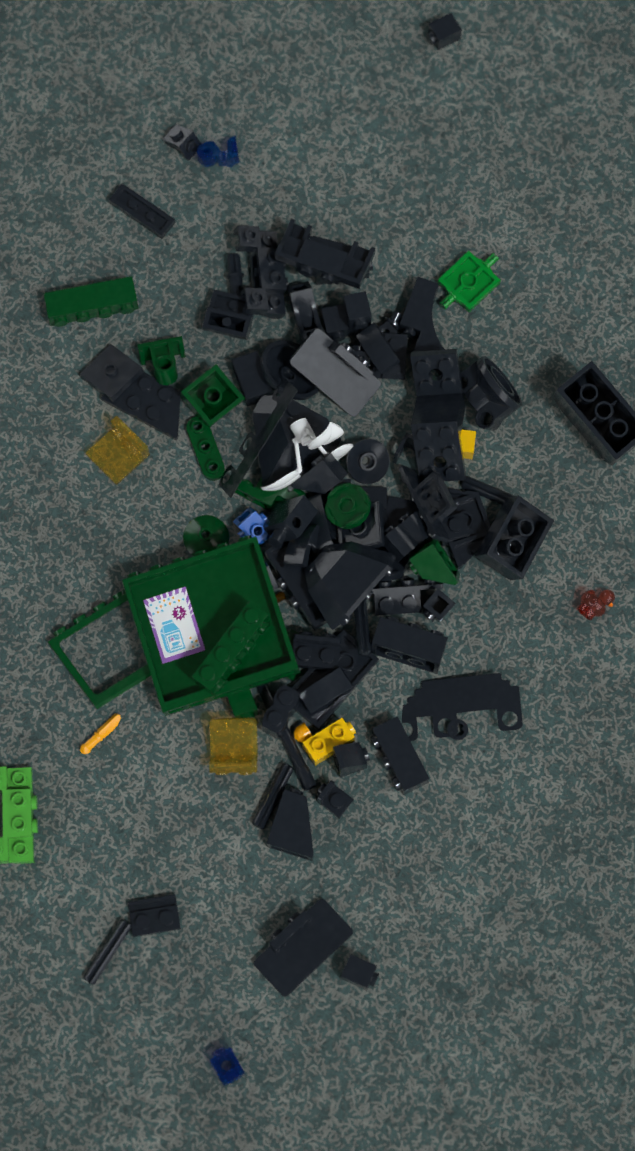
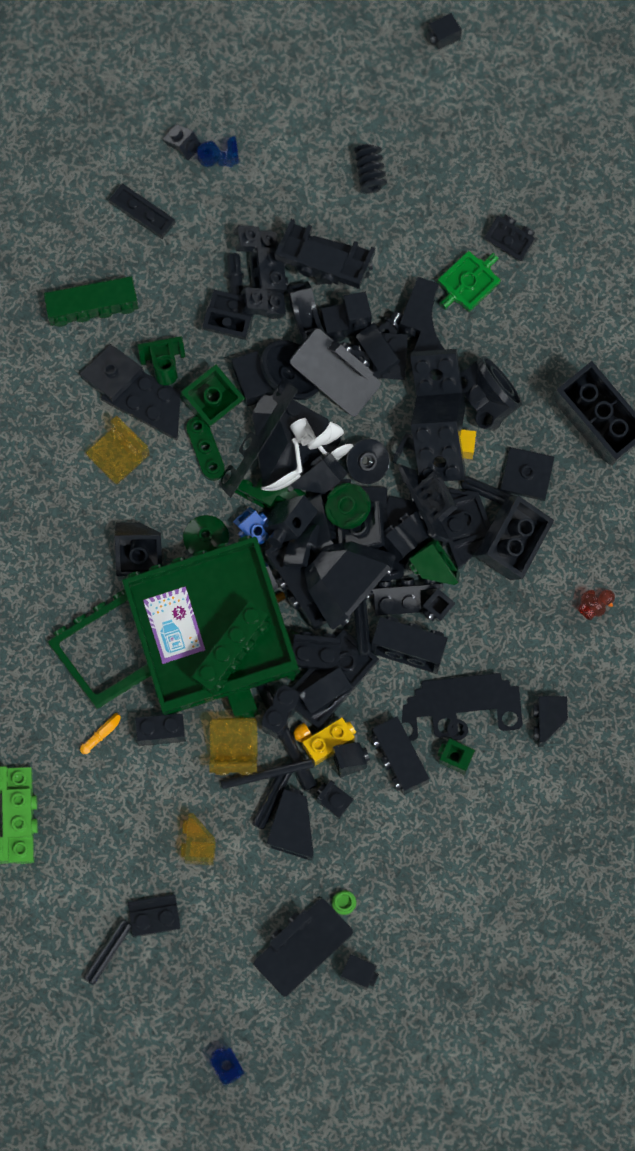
none -> black slope [114,522,162,576]
none -> black brick [135,713,186,746]
none -> clear yellow slope [181,813,216,866]
none -> black bar [221,758,314,789]
none -> bright green plate [332,891,356,915]
none -> black piece [354,144,387,194]
none -> dark green brick [437,738,475,775]
none -> black bracket [484,214,538,261]
none -> black plate [501,447,554,501]
none -> black slope [533,696,568,747]

